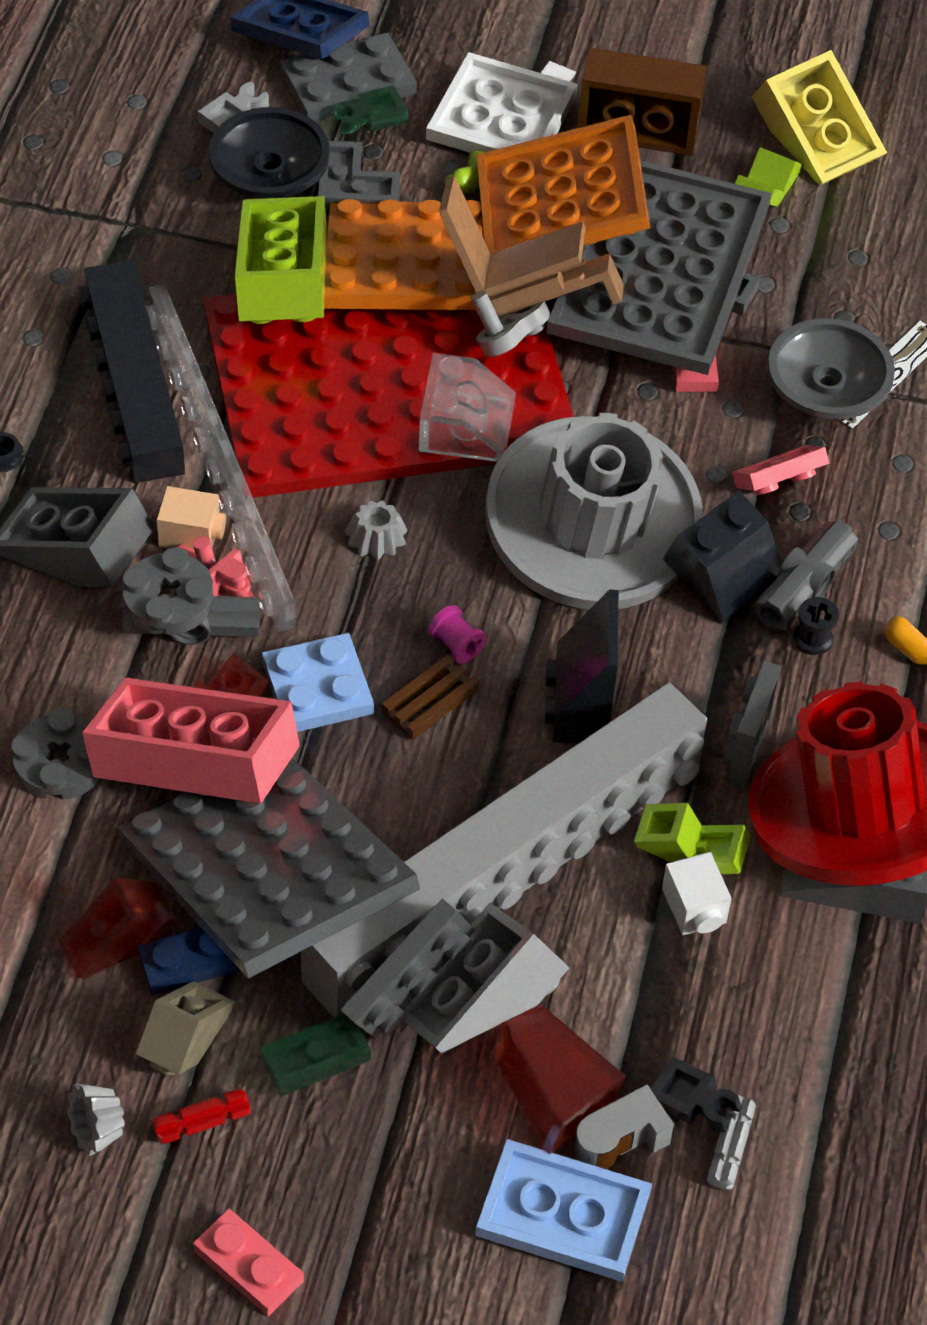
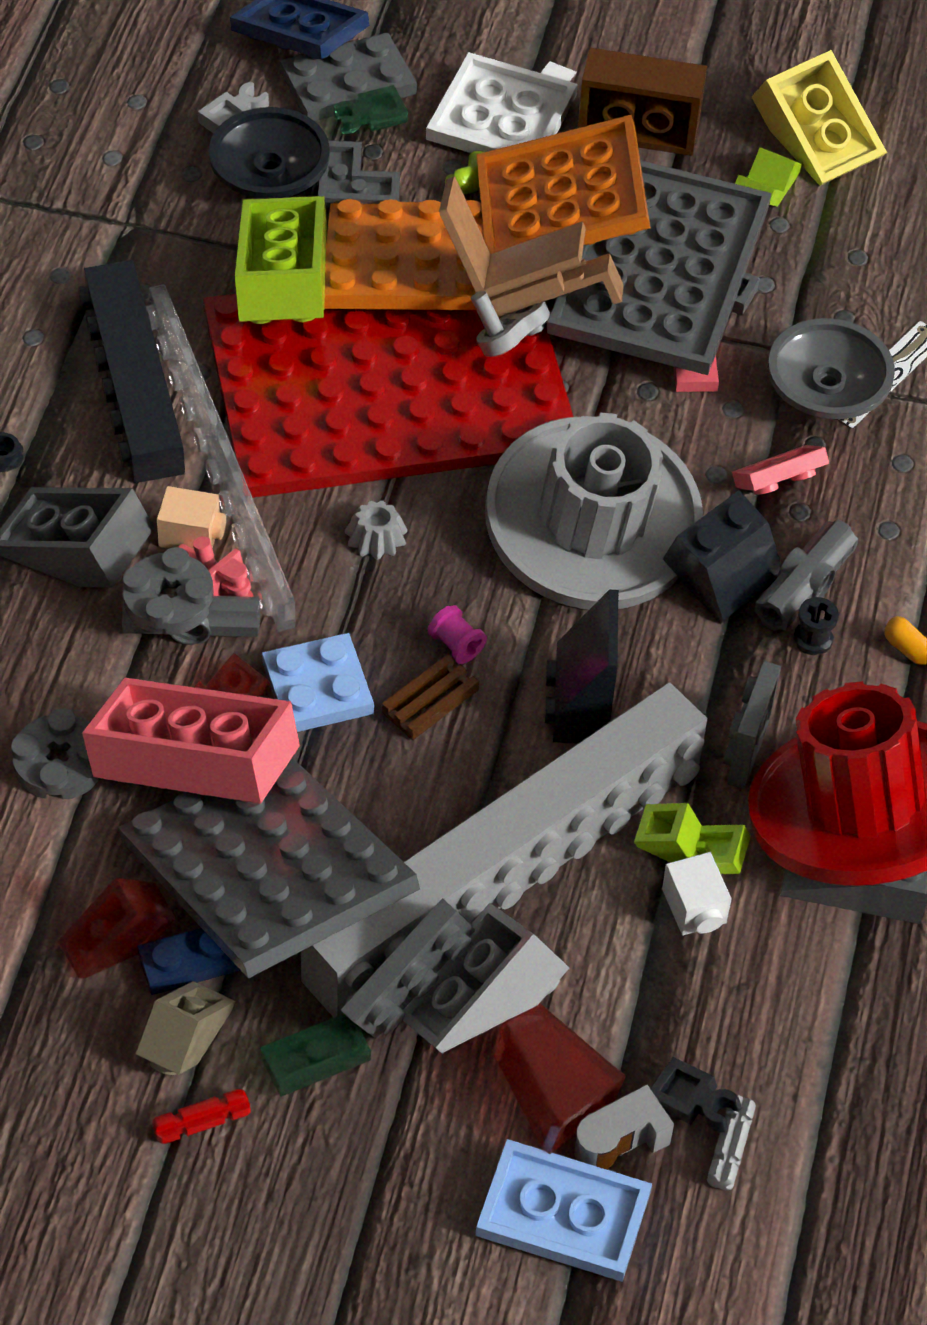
light grey piece [67,1084,125,1156] -> none
coral plate [193,1208,304,1317] -> none
clear slope [419,353,516,462] -> none

